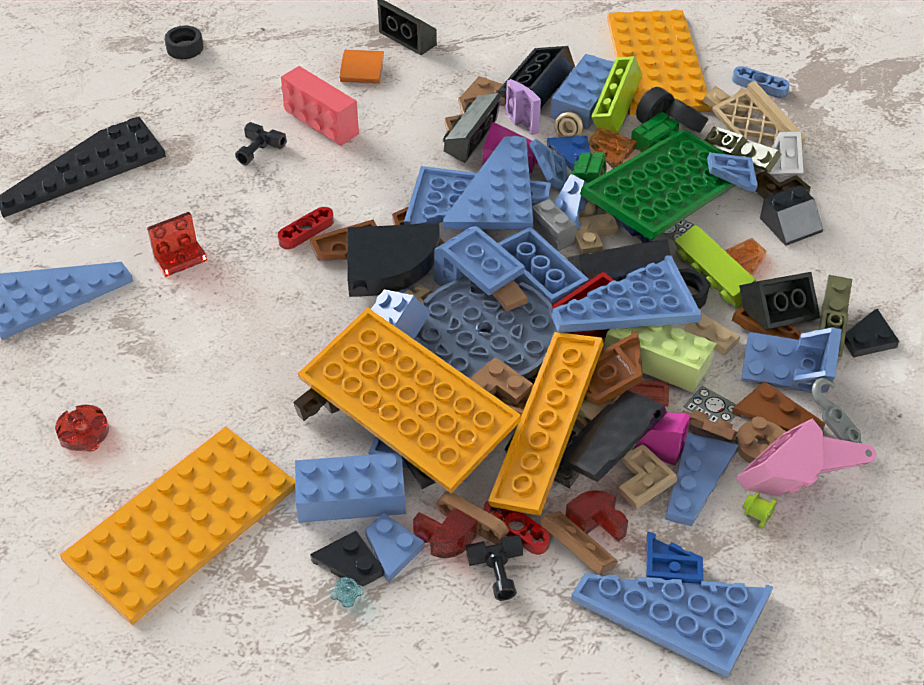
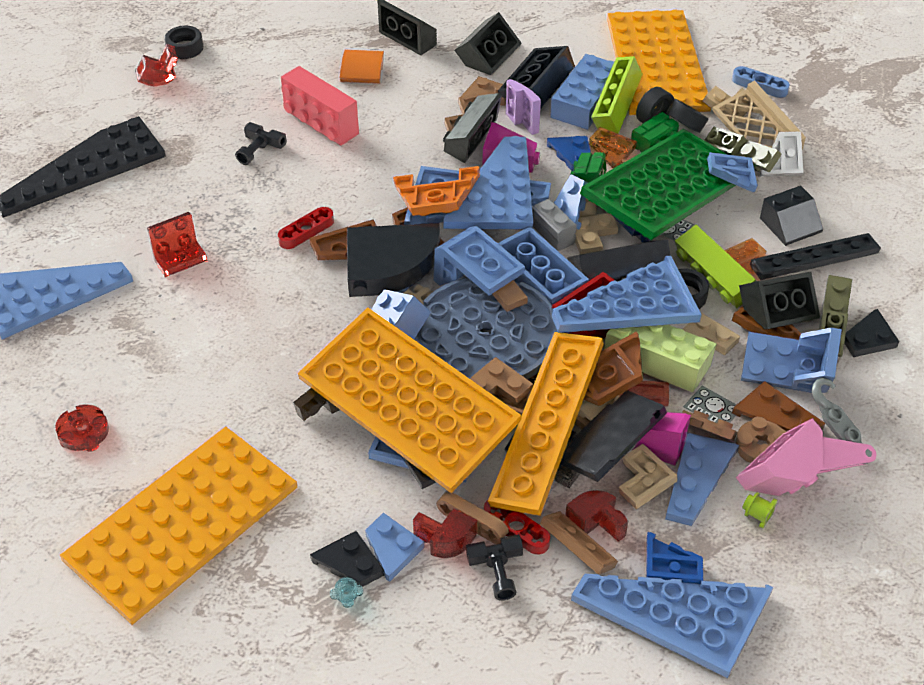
medium blue brick [295,453,406,523] -> none
medium blue wing [530,139,568,191] -> none
tan brick [554,112,583,137] -> none
dark brown plate [755,171,811,199] -> none
none -> clear red brick [135,44,178,87]
none -> orange wing [393,166,480,216]
none -> pearl dark grey slope [454,12,522,75]
none -> black tile [750,233,881,280]

